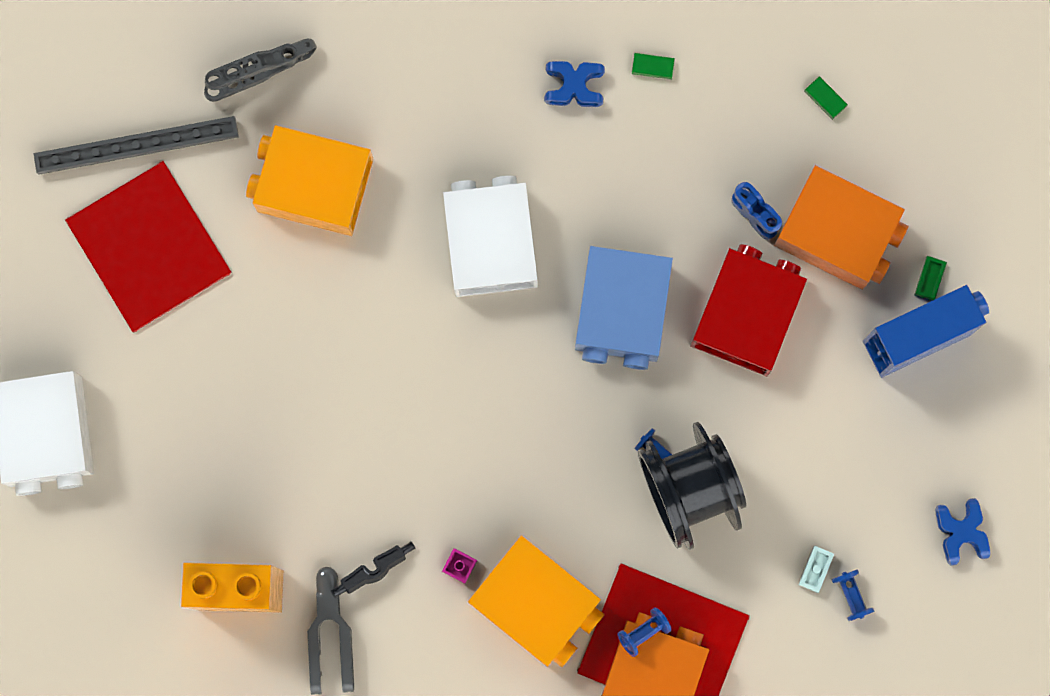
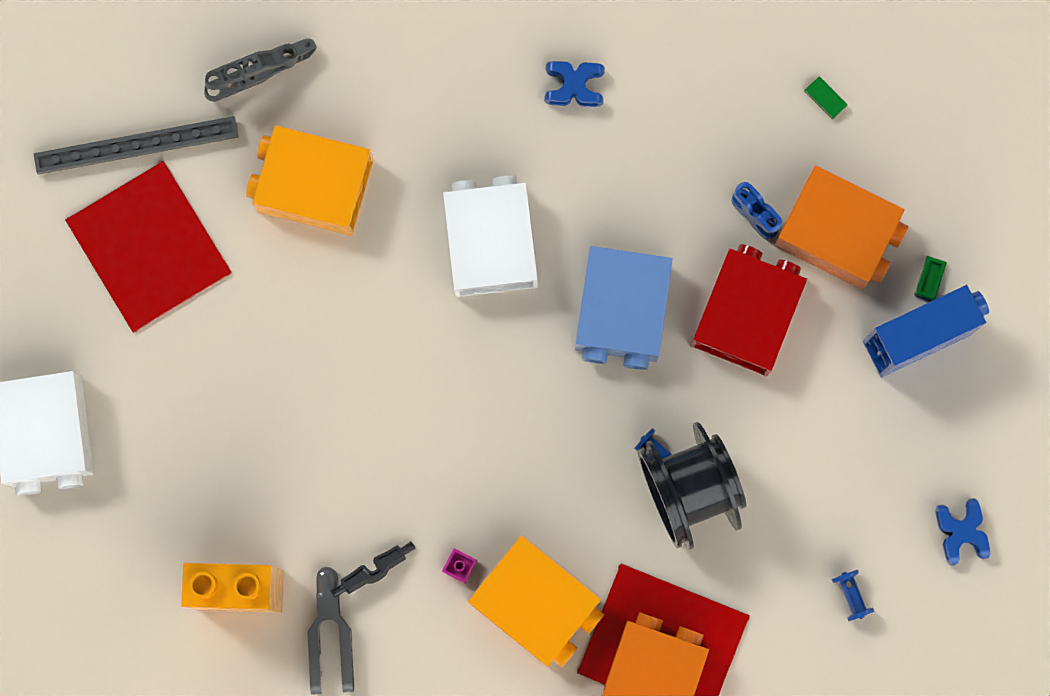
blue hose [617,607,671,657] -> none
green tile [632,53,675,80] -> none
light aqua plate [798,546,834,593] -> none

